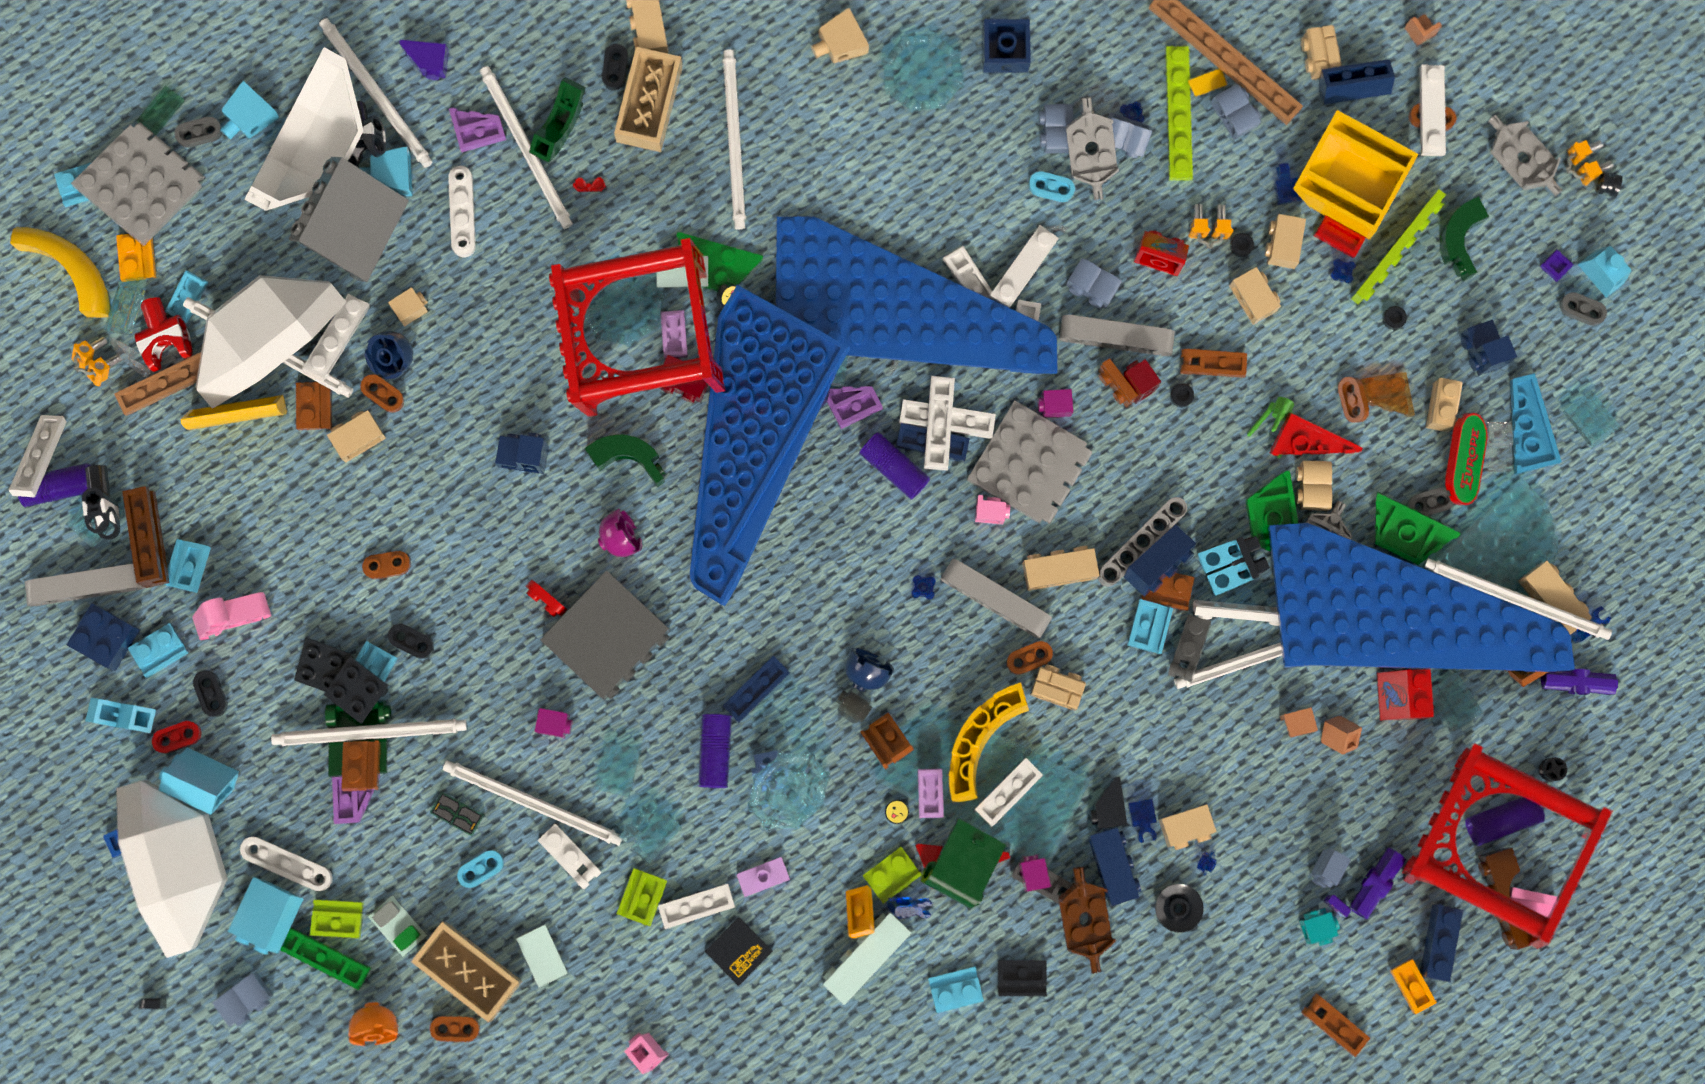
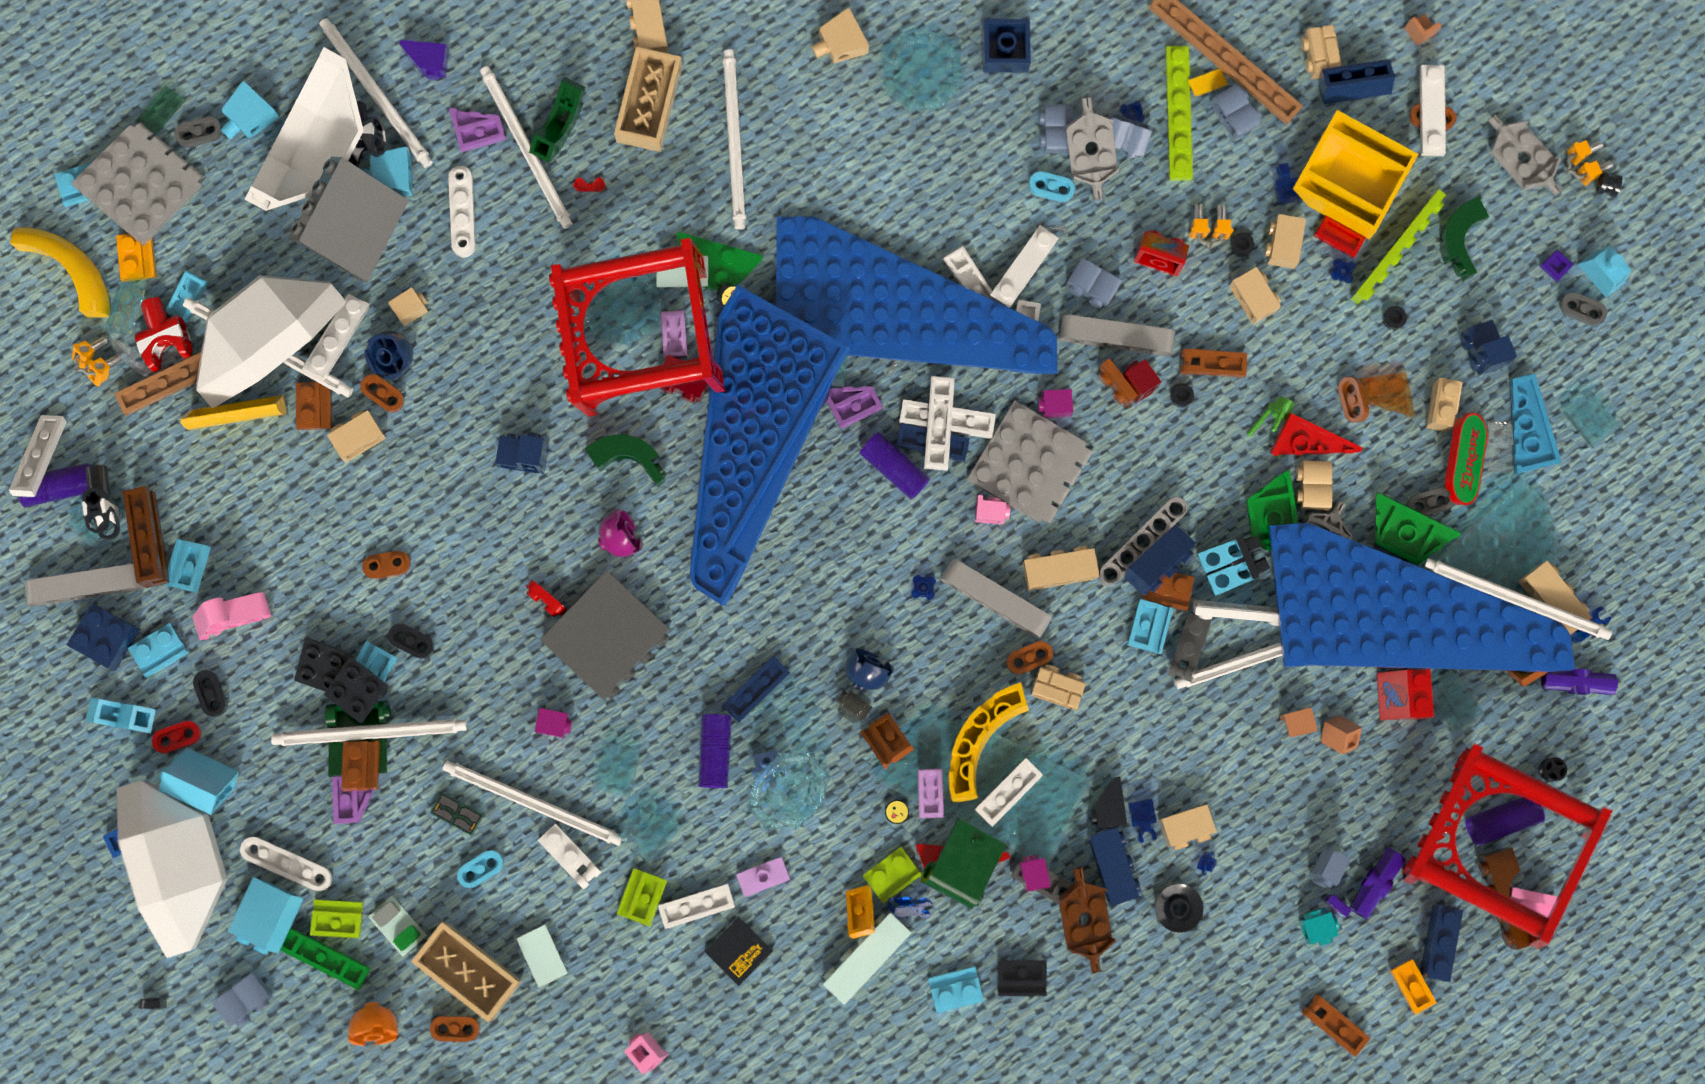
black plate [602,44,628,91] -> none

